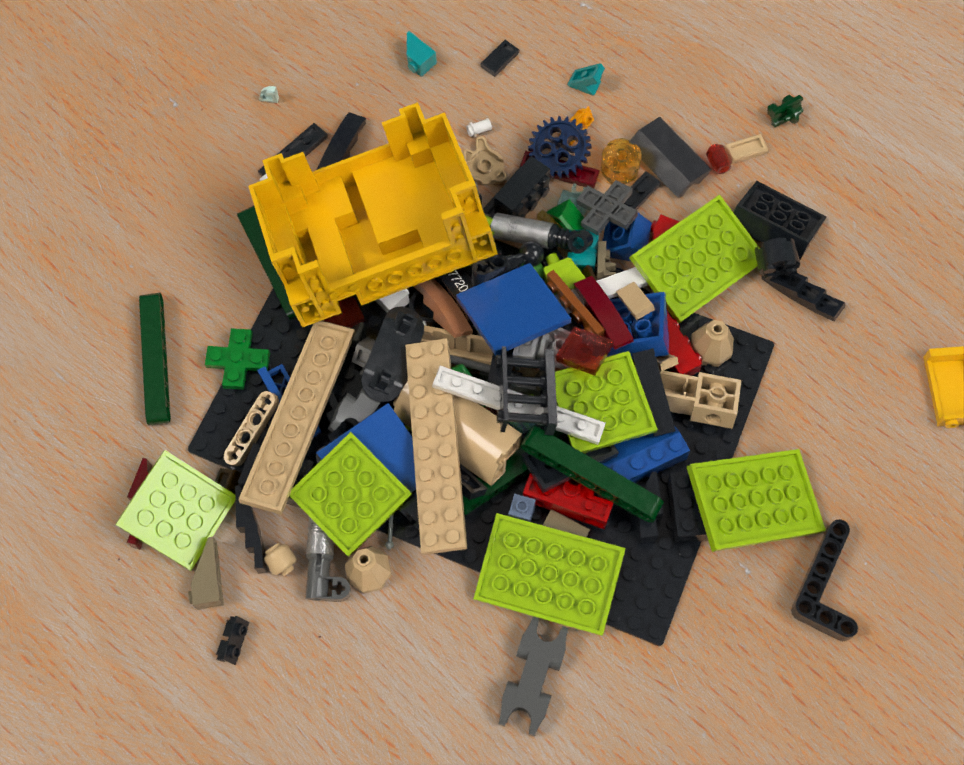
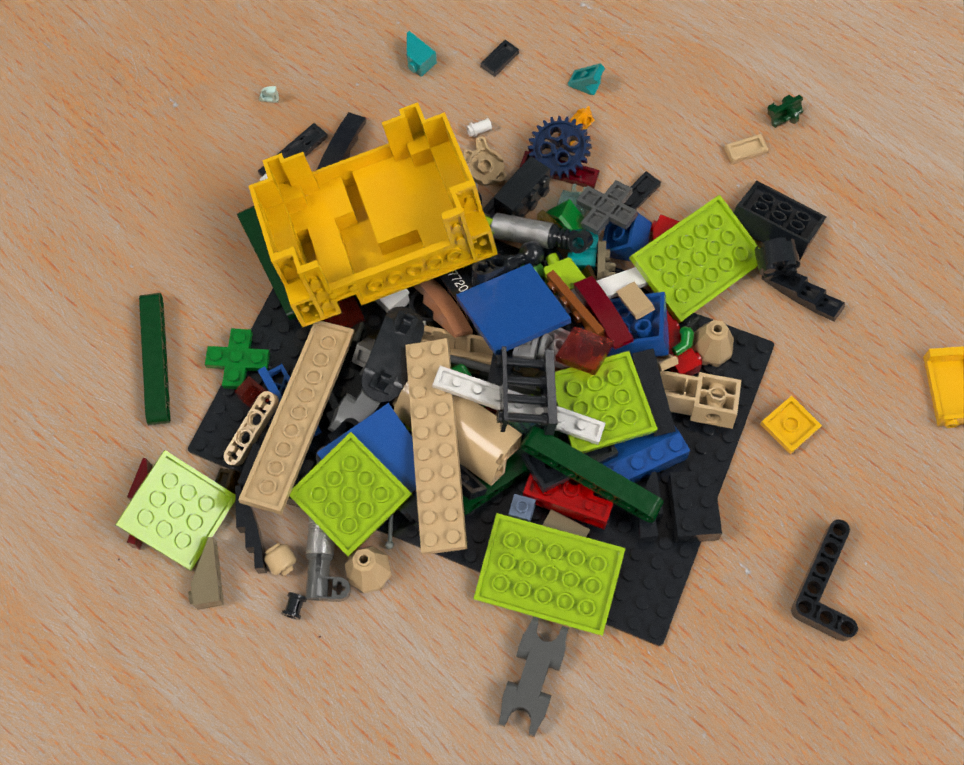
black hinge [216,616,249,665] -> none
clear yellow brick [601,138,642,184] -> none
black slope [627,117,712,198] -> none
lime plate [687,449,826,552] -> none
clear red brick [706,144,732,174] -> none
none -> clear red panel [235,376,269,410]
none -> black bush [281,592,307,620]
none -> green arm [671,327,694,356]
none -> yellow plate [760,395,822,454]

